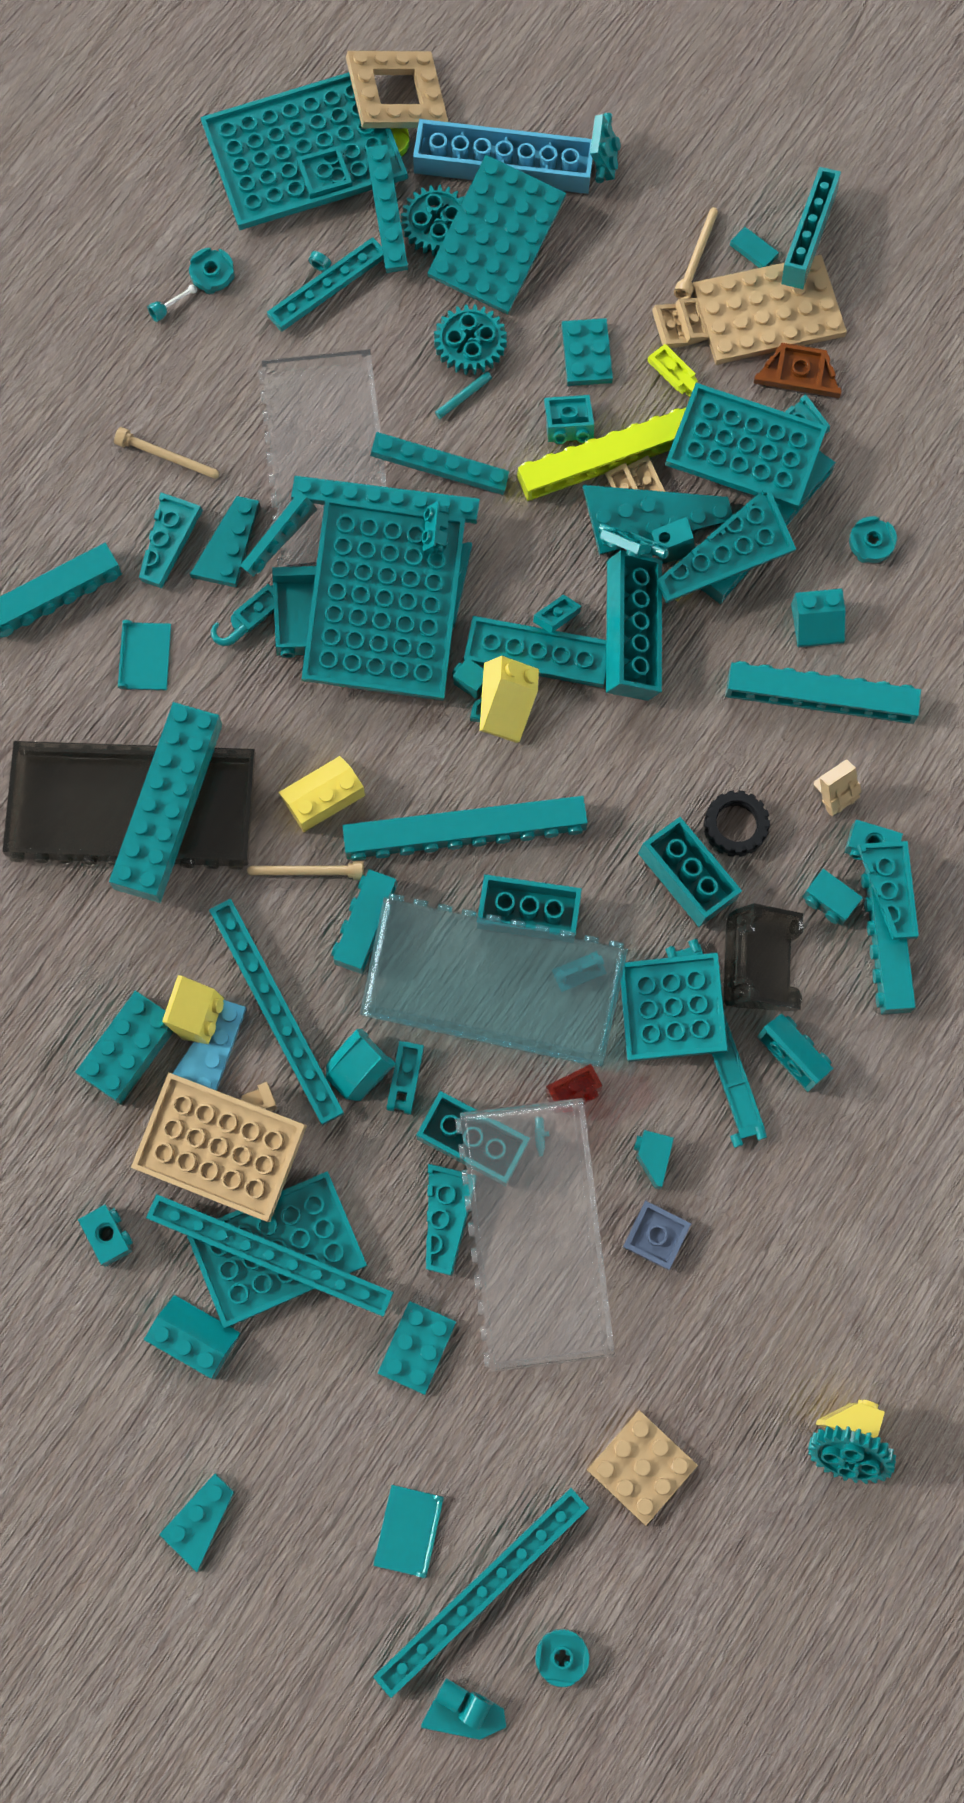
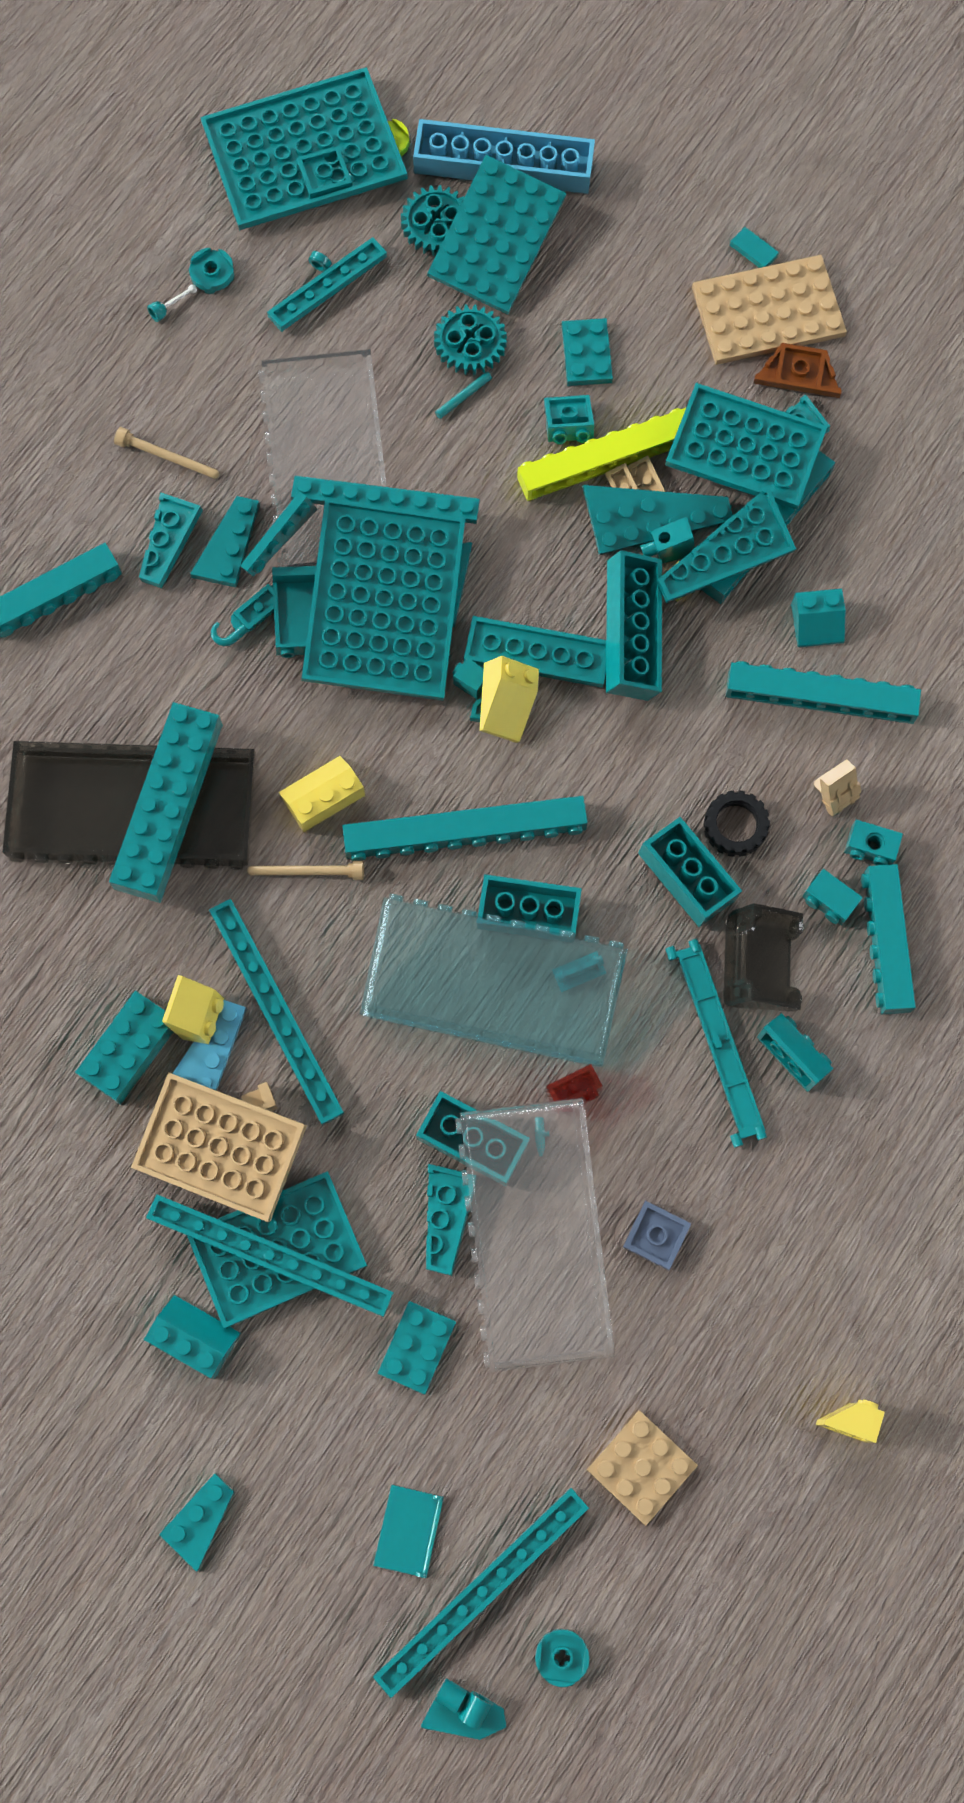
teal brick [78,1204,133,1267] -> none
teal piece [118,620,171,690] -> none
teal slope [326,1029,396,1101] -> none
teal brick [331,869,397,974] -> none
tan plate [346,51,448,128] -> none
teal plate [366,144,408,273] -> none
teal plate [370,432,510,495] -> none
teal plate [386,1041,424,1115] -> none
teal hinge [422,500,449,553] -> none
teal plate [533,594,582,634] -> none
teal plate [590,113,621,183] -> none
teal plate [598,523,668,559] -> none
teal plate [619,953,728,1062] -> none
teal slope [634,1130,674,1190] -> none
neon yellow hinge [648,344,698,397] -> none
tan slope [652,298,709,348] -> none
tan piece [674,207,718,299] -> none
teal brick [781,167,841,289] -> none
teal gear [808,1426,896,1484] -> none
teal plate [849,516,897,563] -> none
teal wing [857,841,919,940] -> none

